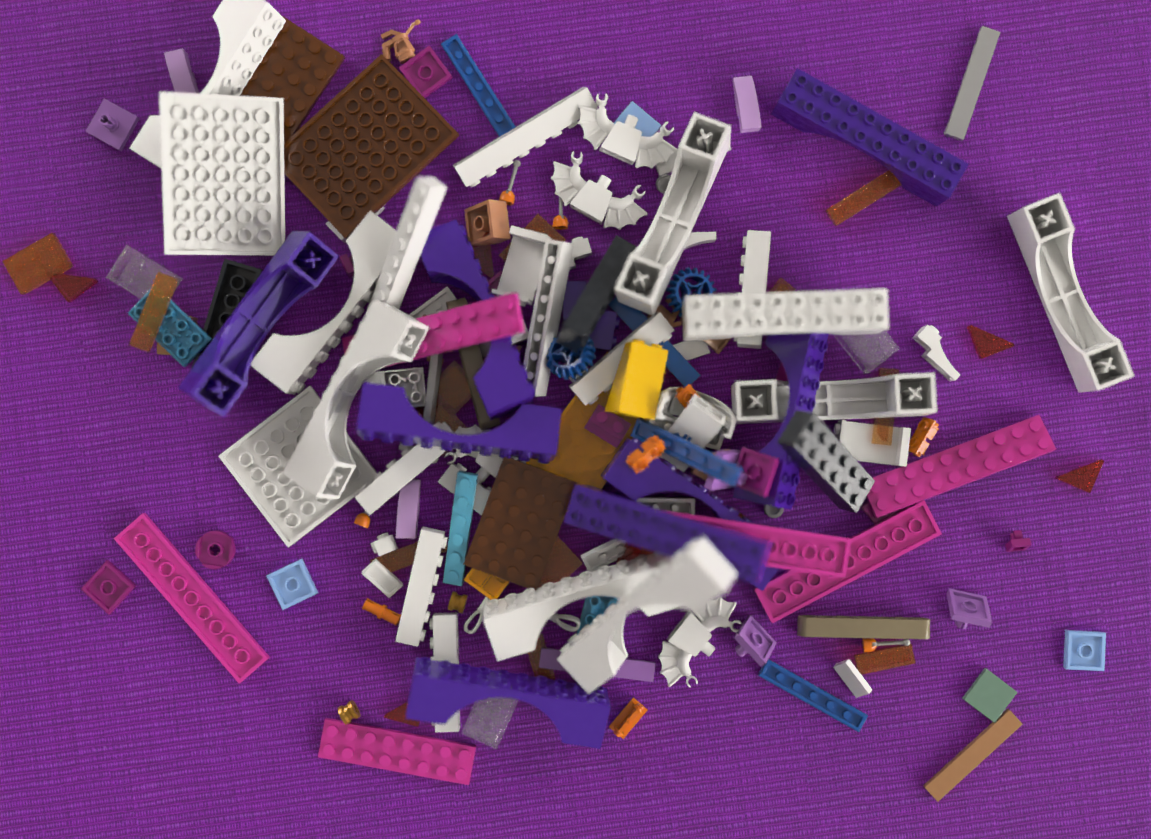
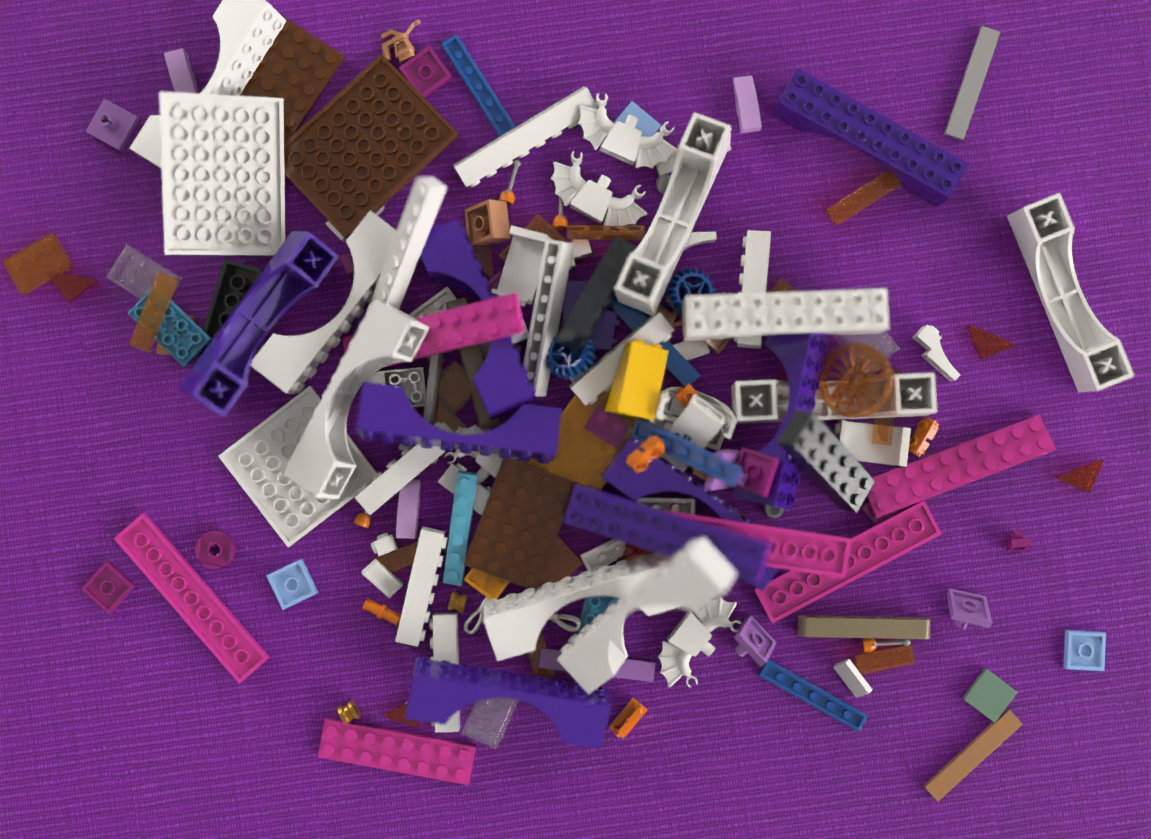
none -> clear orange tile [567,226,645,240]
none -> clear orange piece [819,343,894,418]

